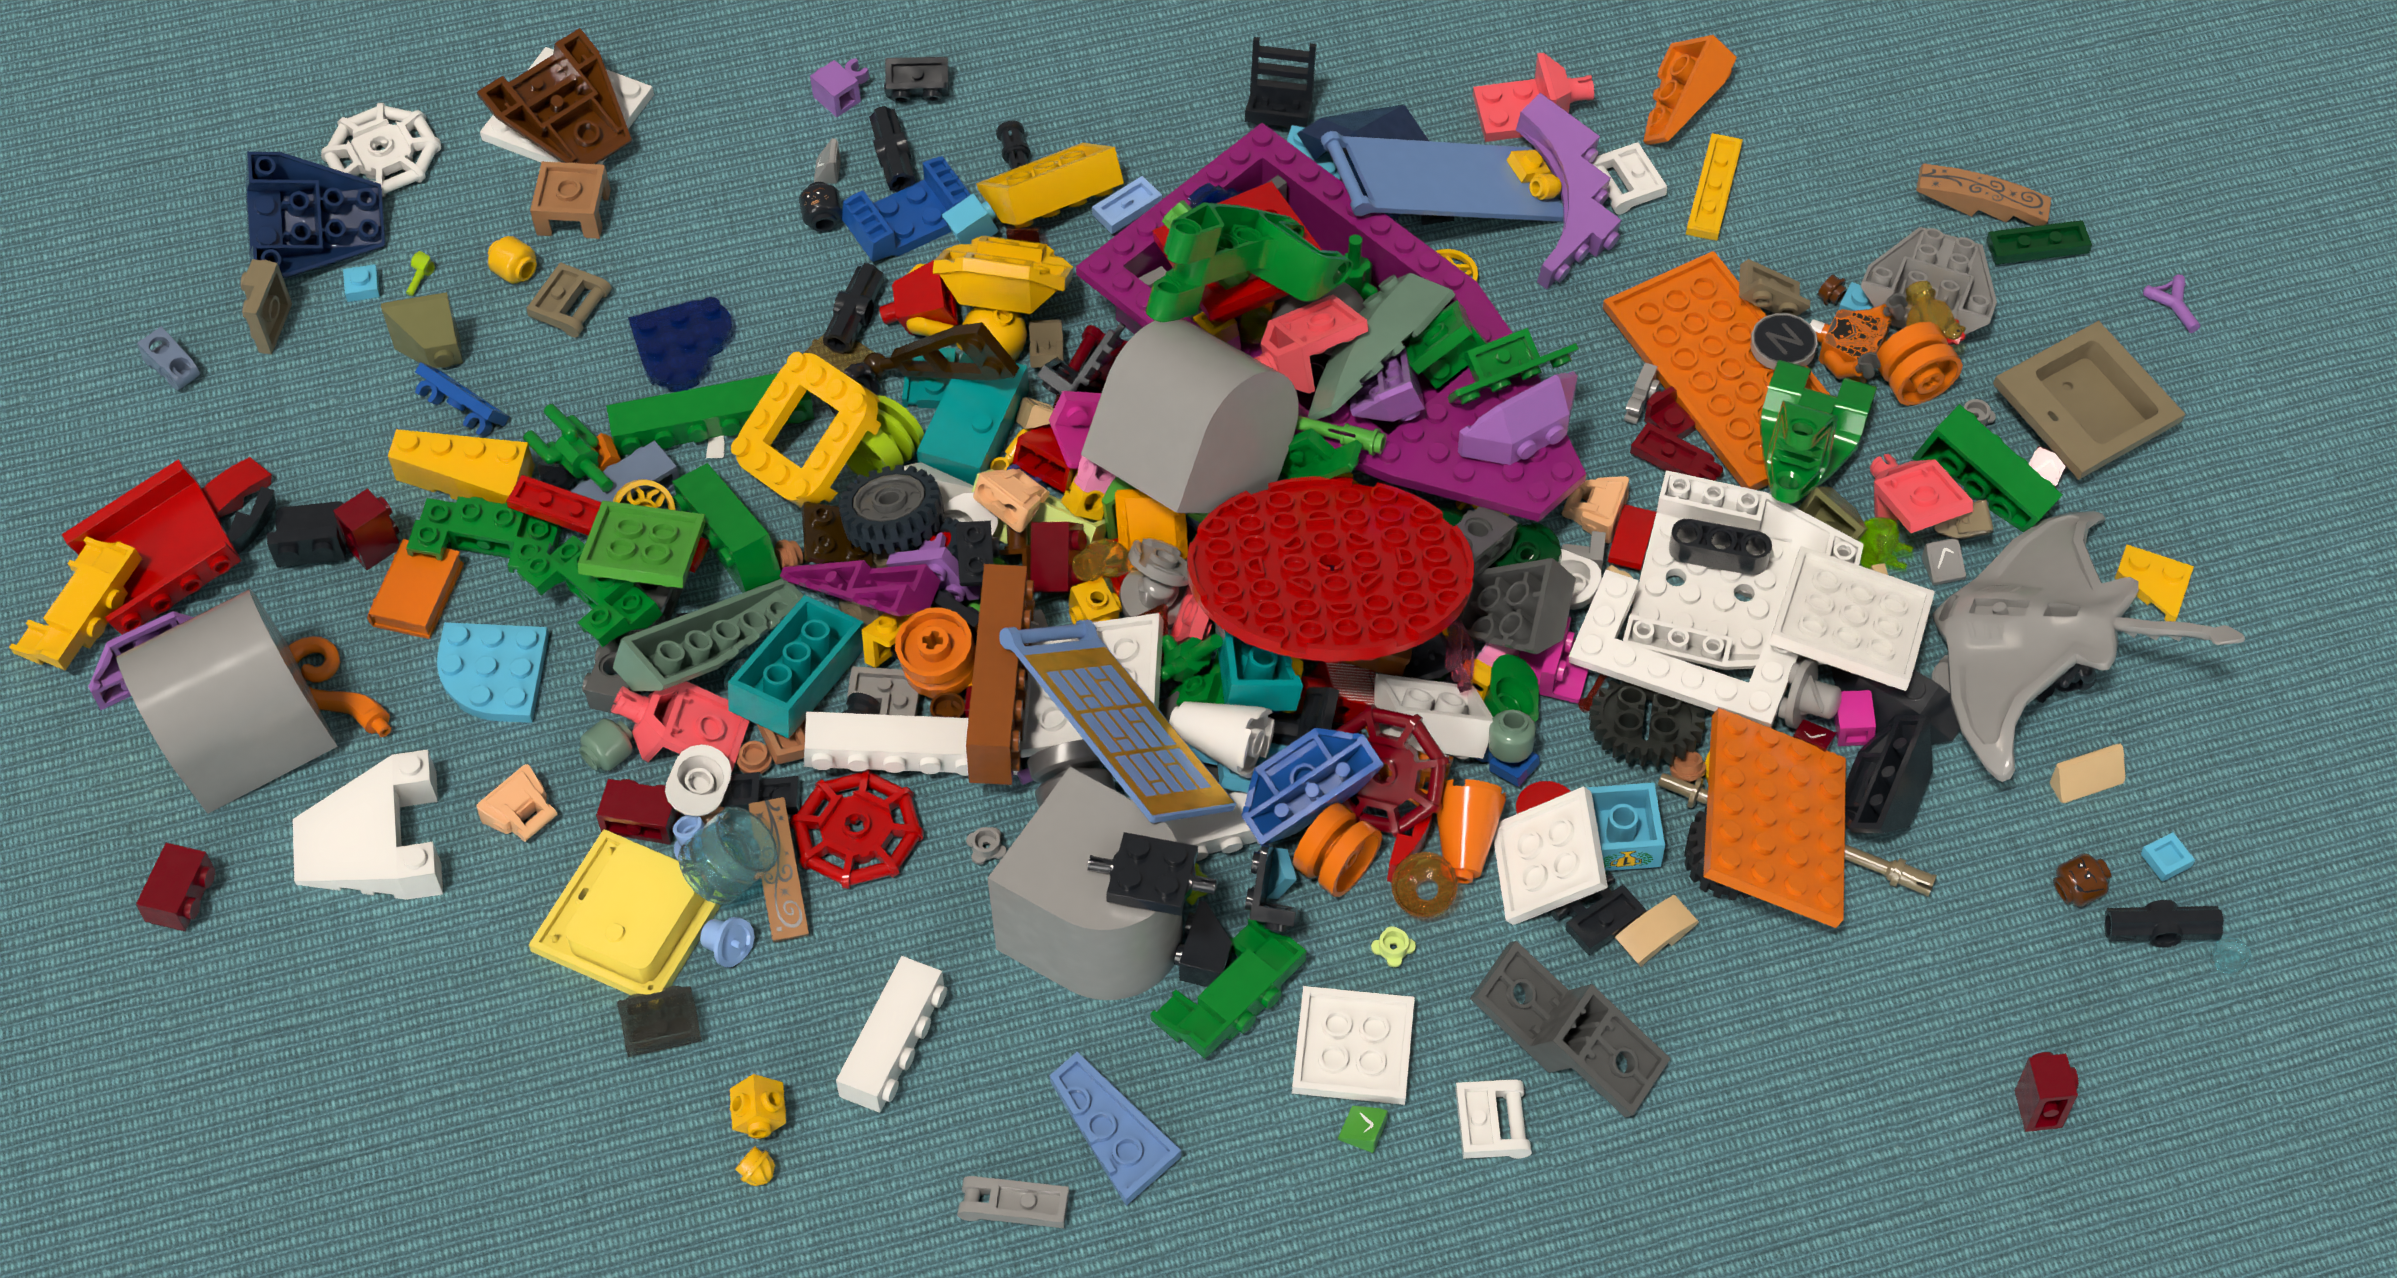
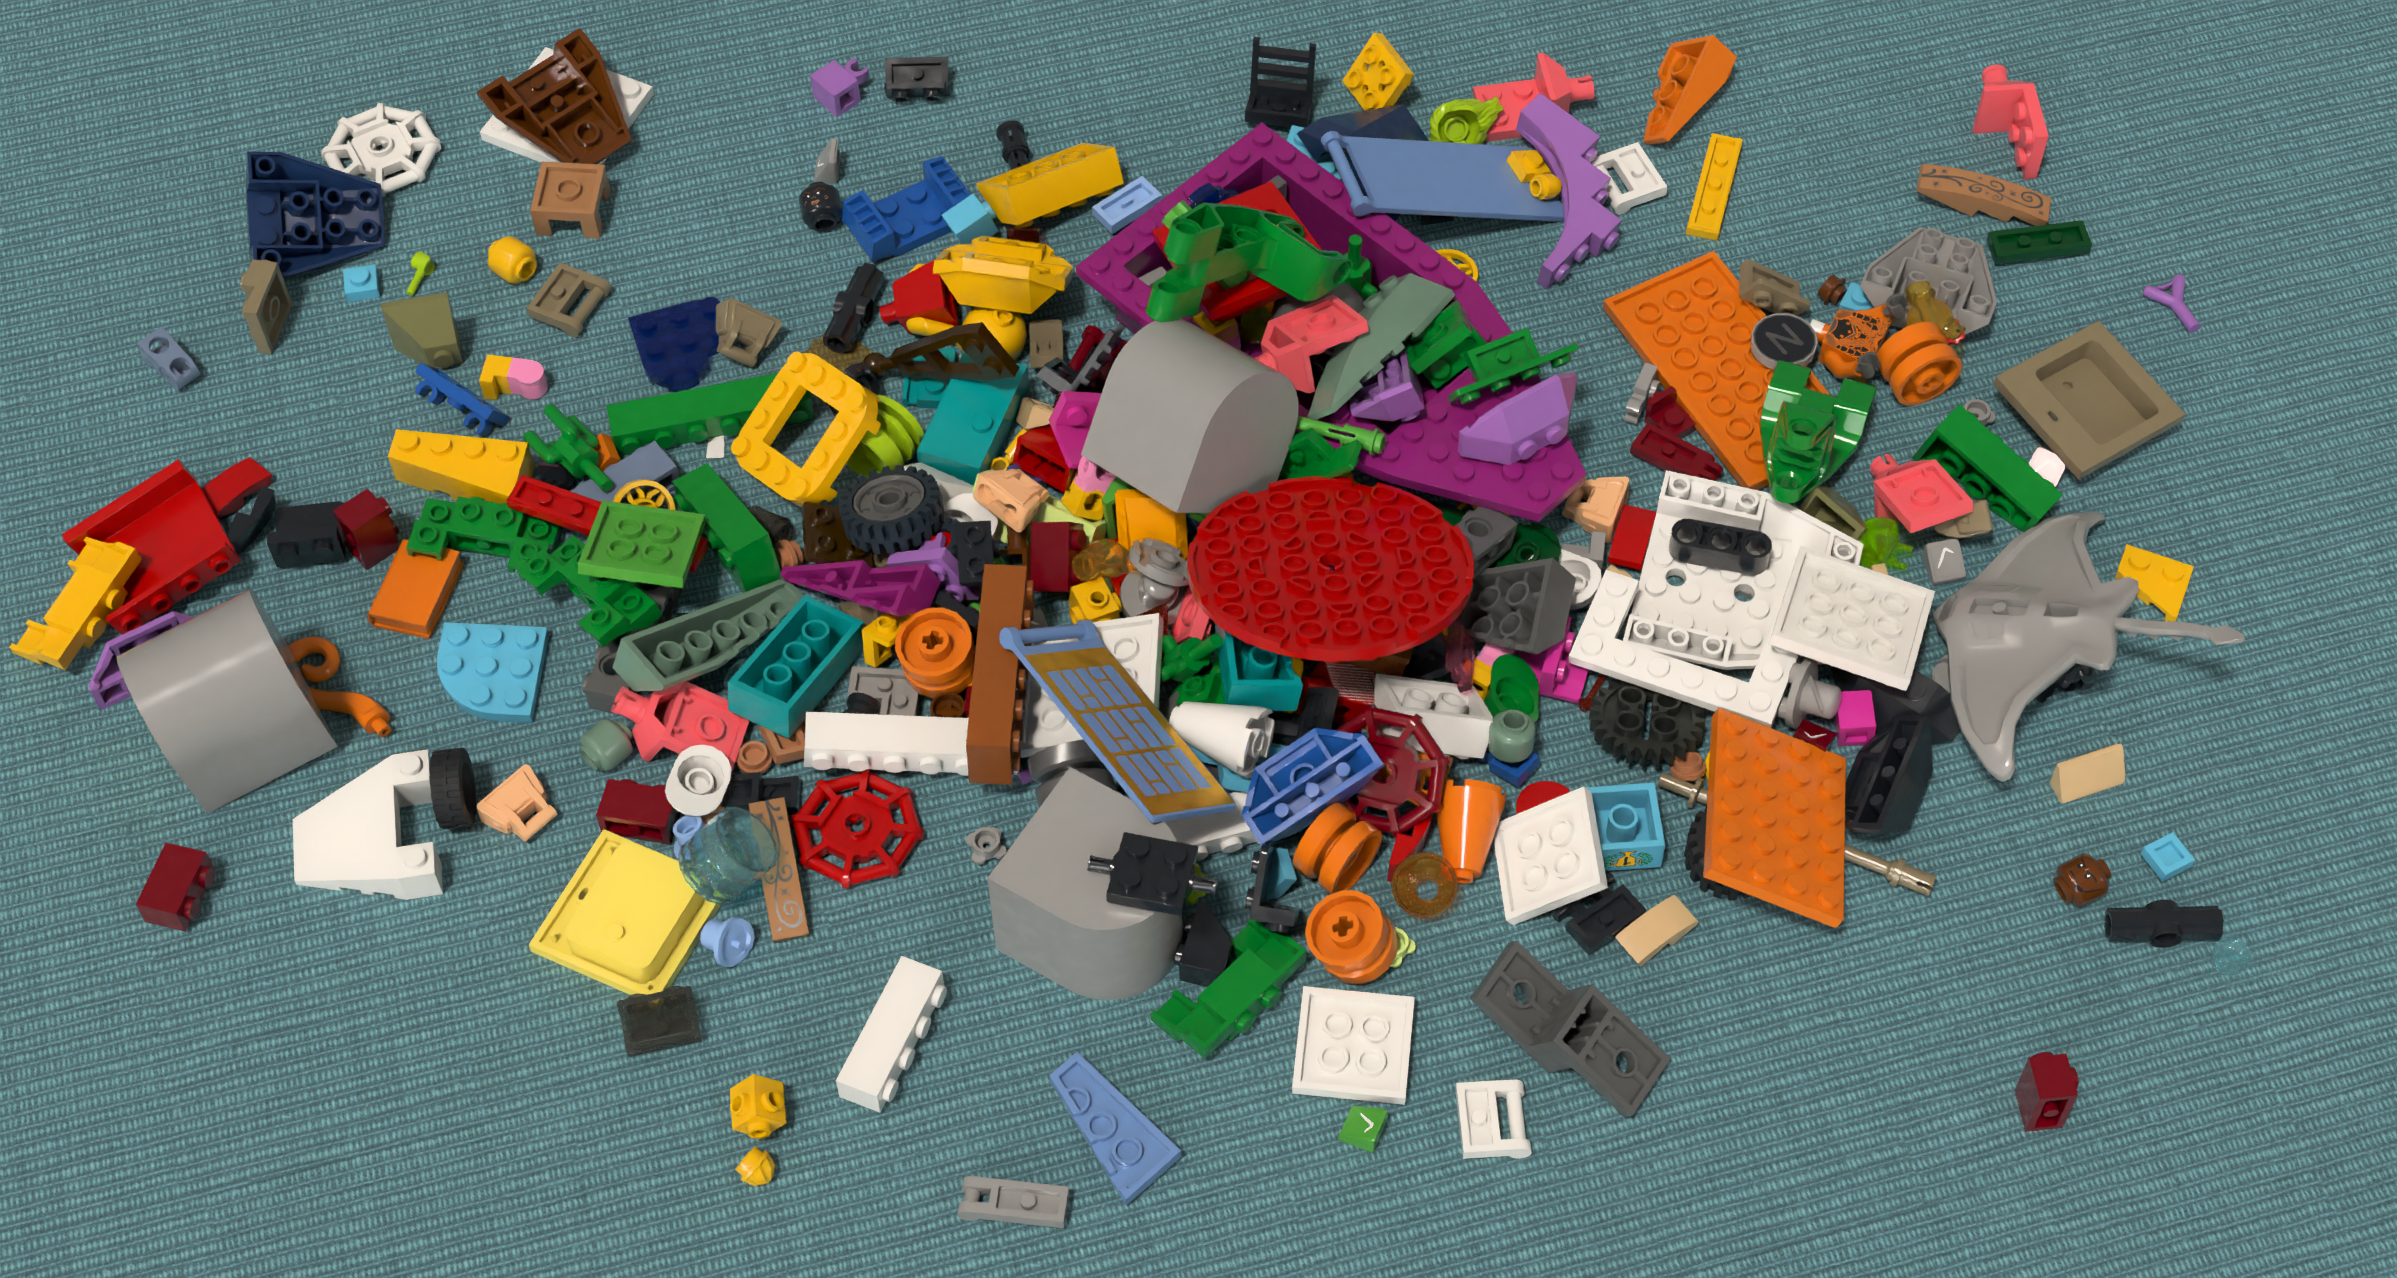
black piece [869,106,916,192] -> none
none -> black tyre [429,748,476,829]
none -> leg [479,354,548,400]
none -> dark tan piece [716,298,782,368]
none -> clear smoke cone [749,505,794,547]
none -> orange wheel [1305,890,1398,984]
none -> yellow plate [1342,33,1414,111]
none -> lime hair [1428,96,1503,144]
none -> coral plate [1972,65,2049,179]

